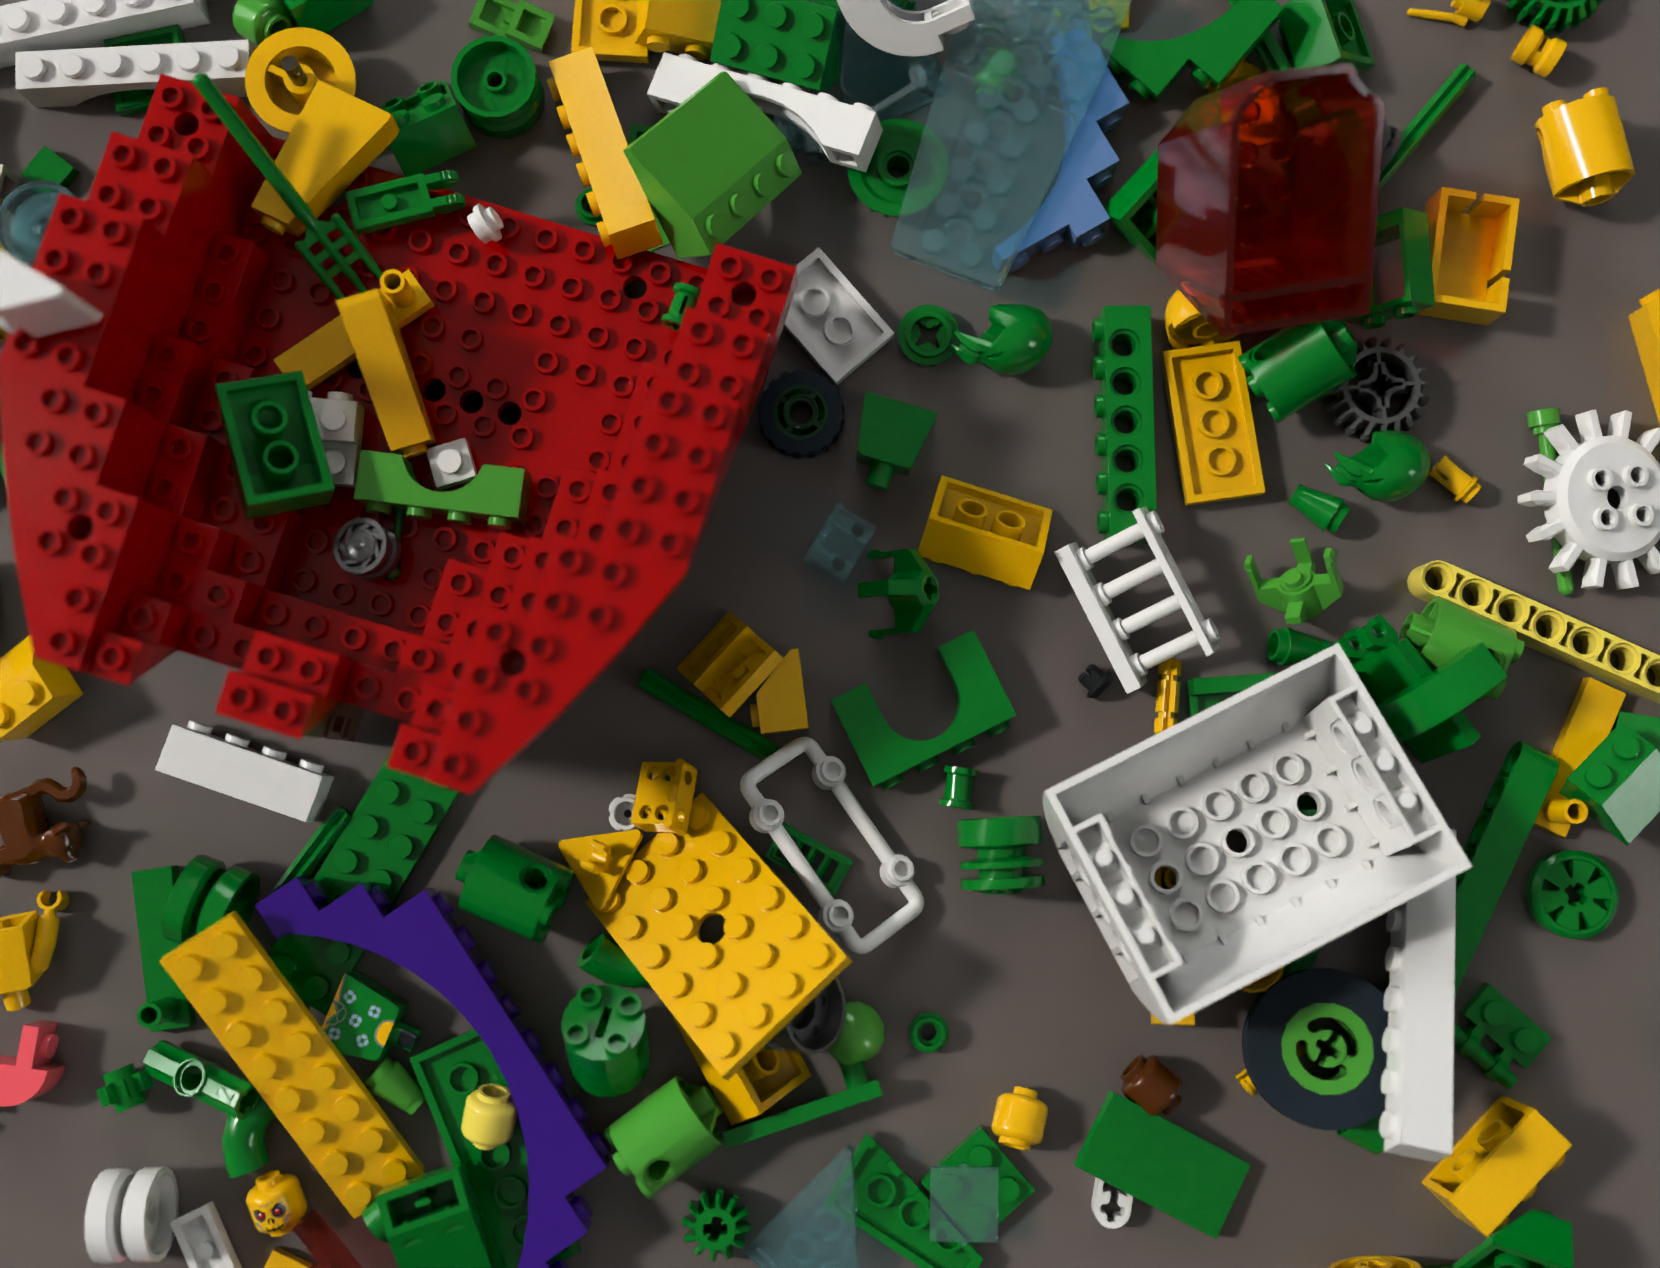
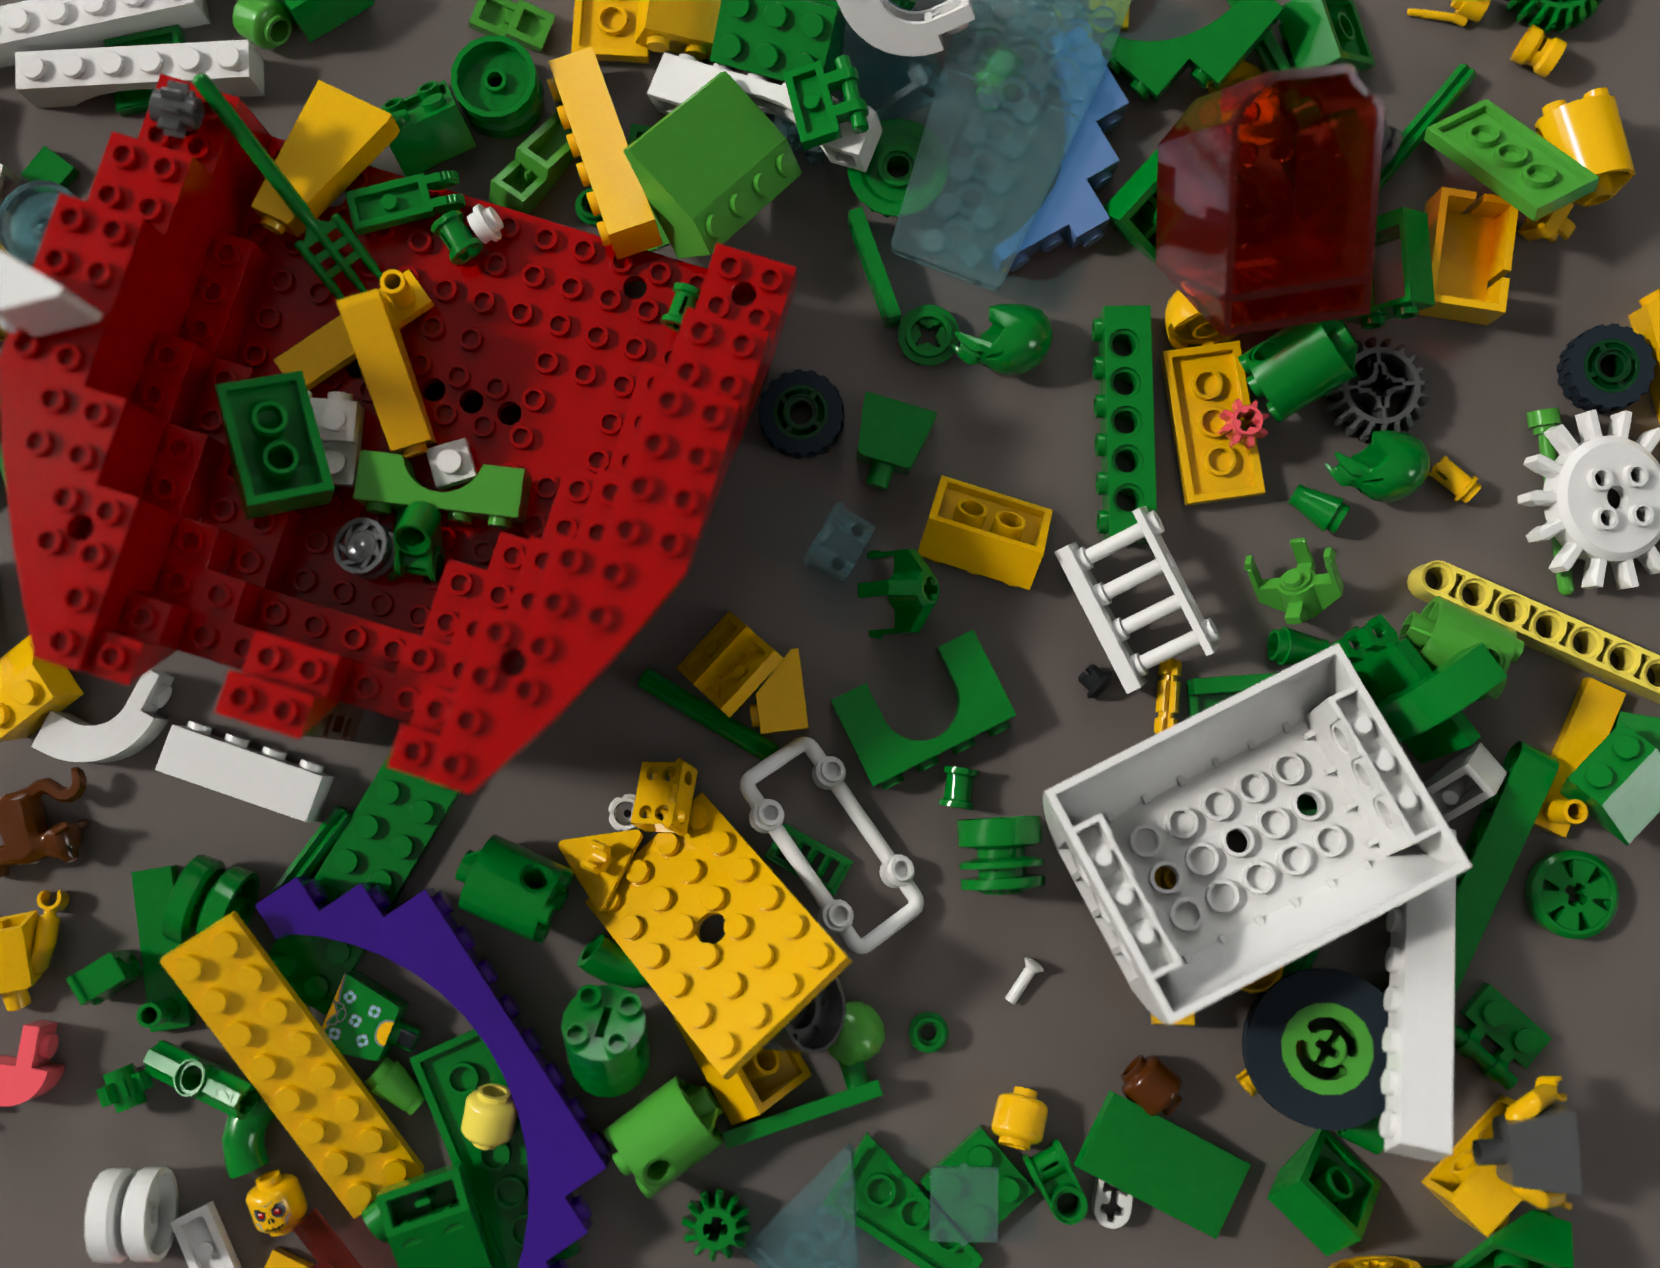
yellow piece [245,27,356,134] -> none
white plate [783,247,895,386] -> none
none -> white arch [31,669,174,763]
none -> green piece [66,949,144,1006]
none -> dark grey gear [149,80,204,139]
none -> green piece [393,501,445,582]
none -> green bush [431,210,484,265]
none -> bright green slope [489,112,575,214]
none -> green plate [783,55,869,150]
none -> green tile [848,206,901,329]
none -> white piece [1005,957,1044,1005]
none -> green piece [1022,1138,1088,1225]
none -> coral gear [1218,399,1269,450]
none -> green slope [1267,1129,1382,1257]
none -> white slope [1423,742,1507,823]
none -> bright green plate [1424,99,1600,221]
none -> dark grey torso [1472,1075,1583,1210]
none -> yellow tile [1518,203,1576,243]
none -> black wheel [1556,323,1656,414]

